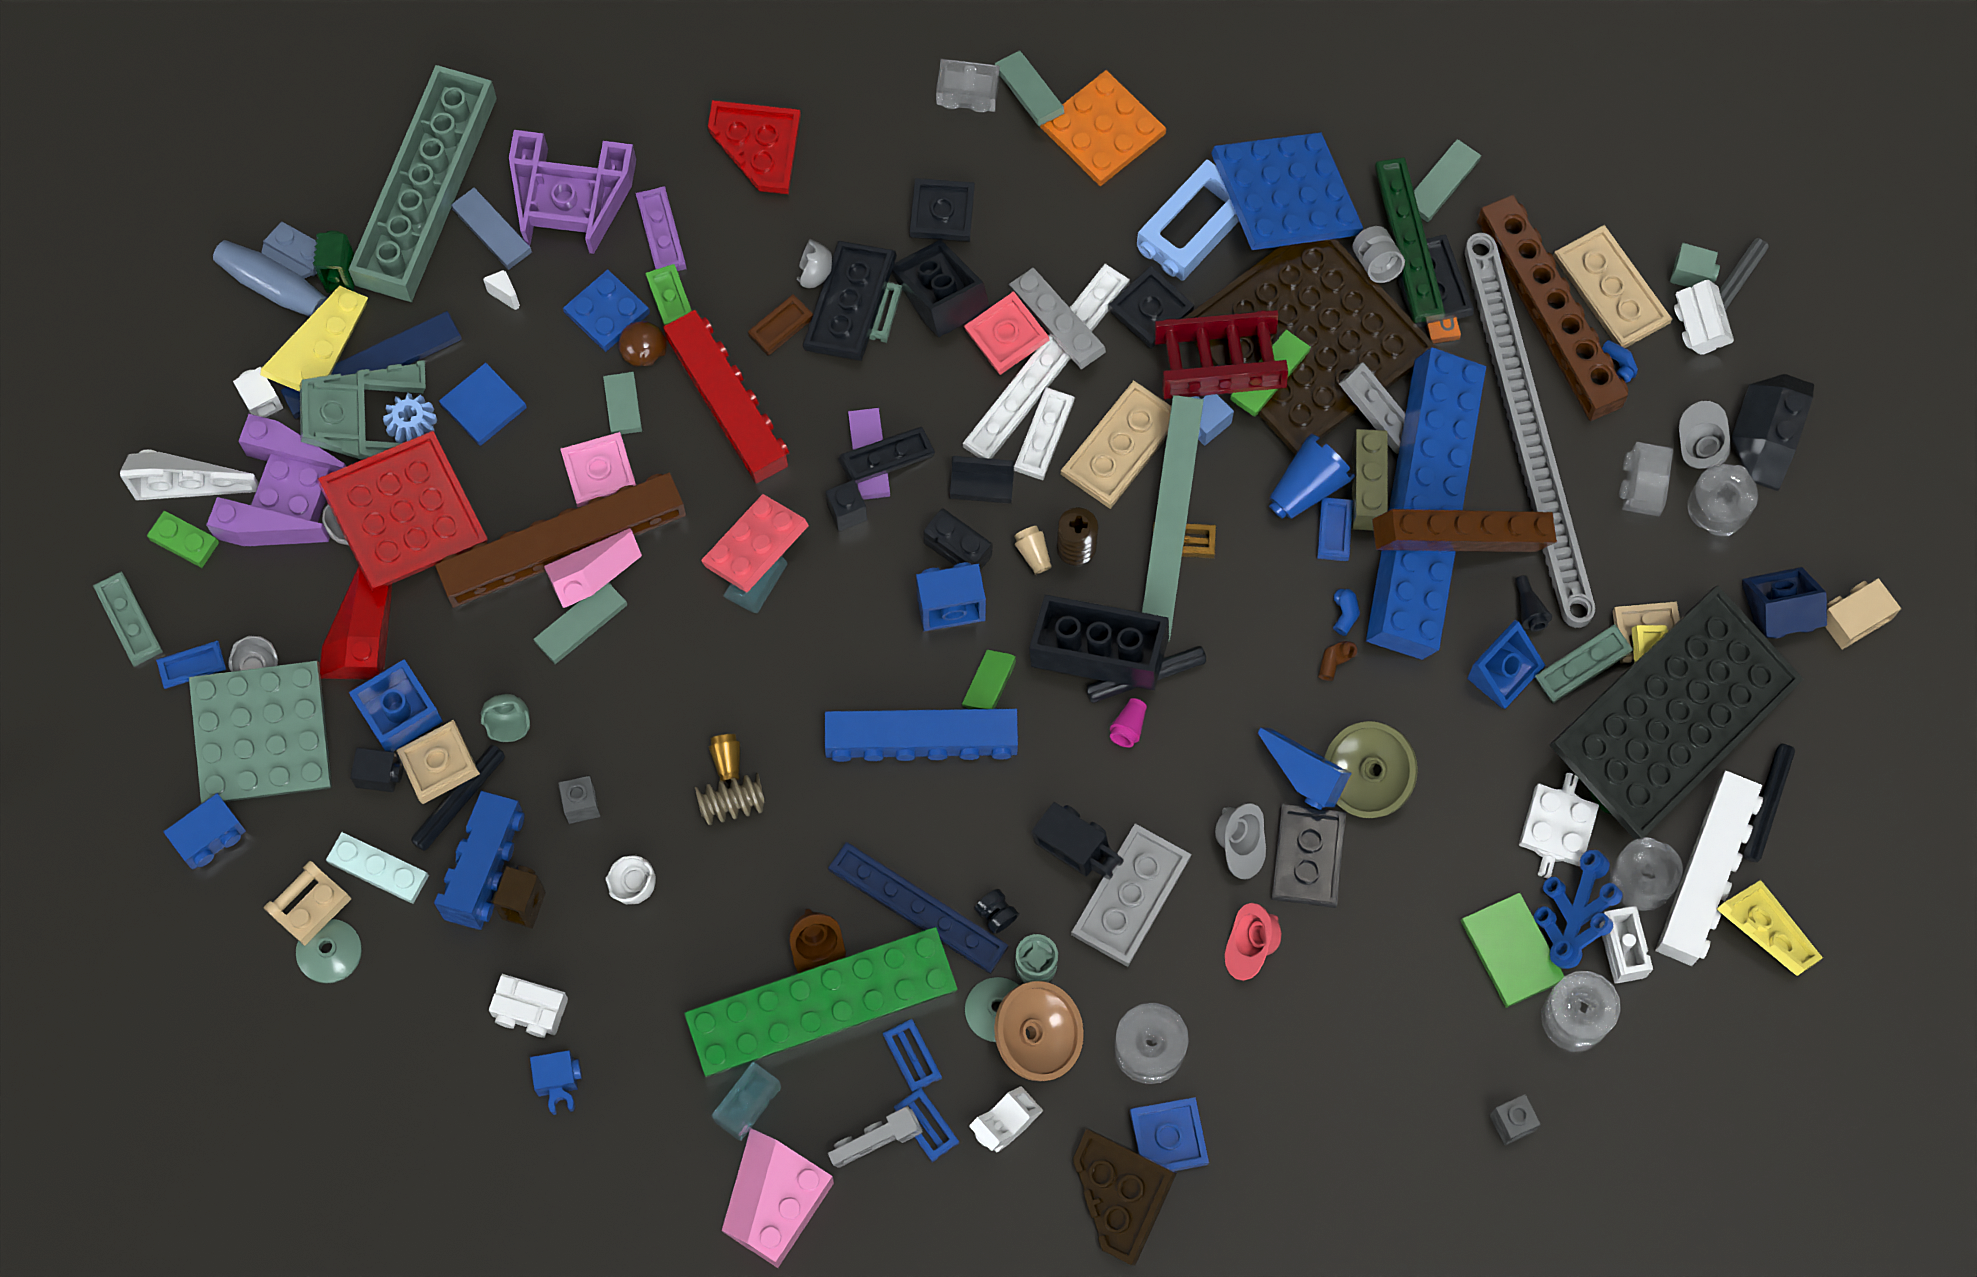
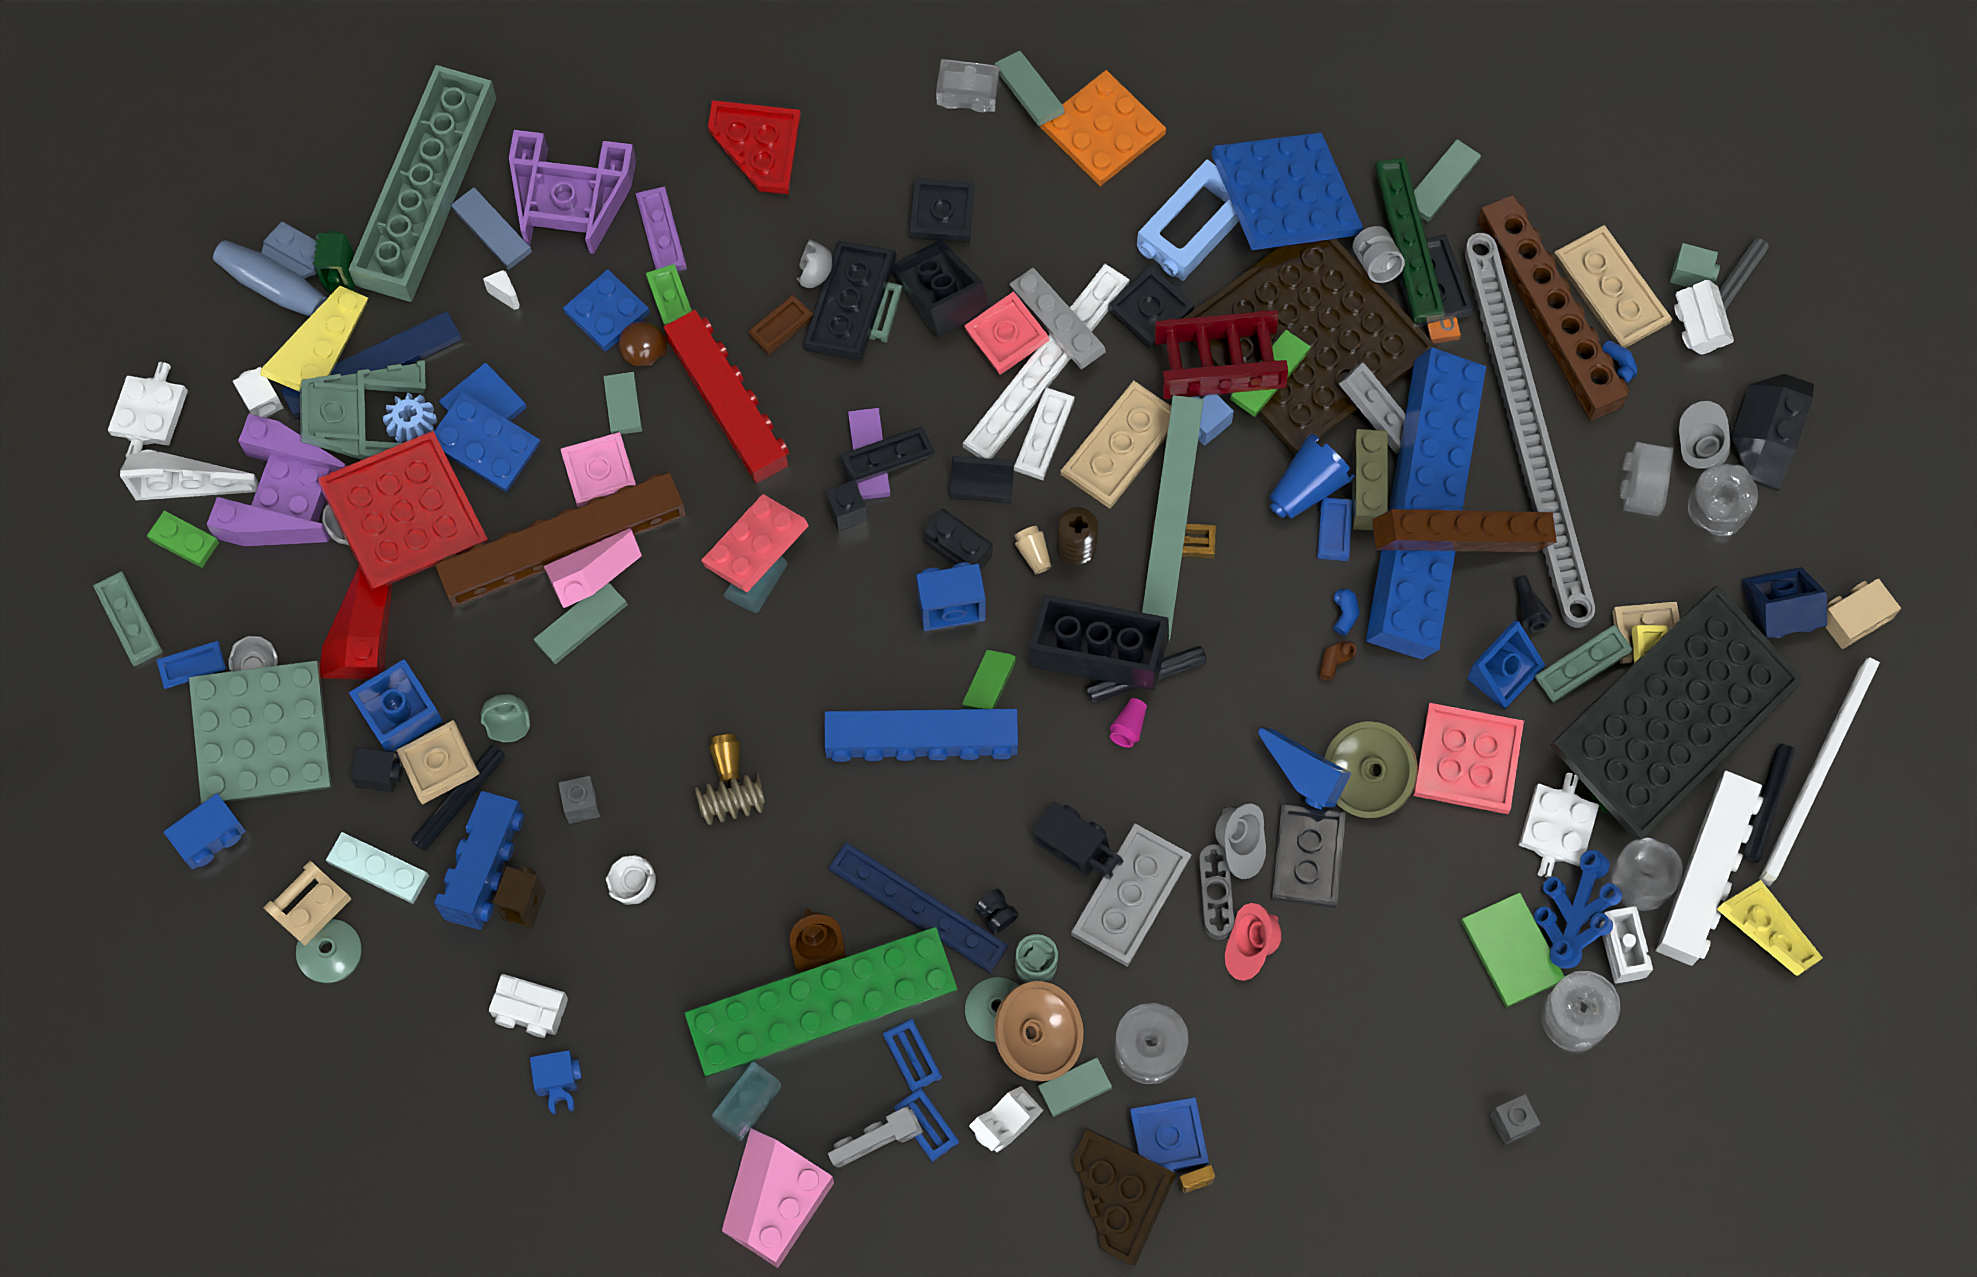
none -> white plate [108,362,188,458]
none -> blue plate [434,392,541,493]
none -> sand green tile [1038,1058,1112,1118]
none -> pearl gold tile [1178,1165,1215,1194]
none -> dark grey beam [1199,845,1234,940]
none -> coral plate [1413,703,1524,814]
none -> white tile [1759,658,1880,886]

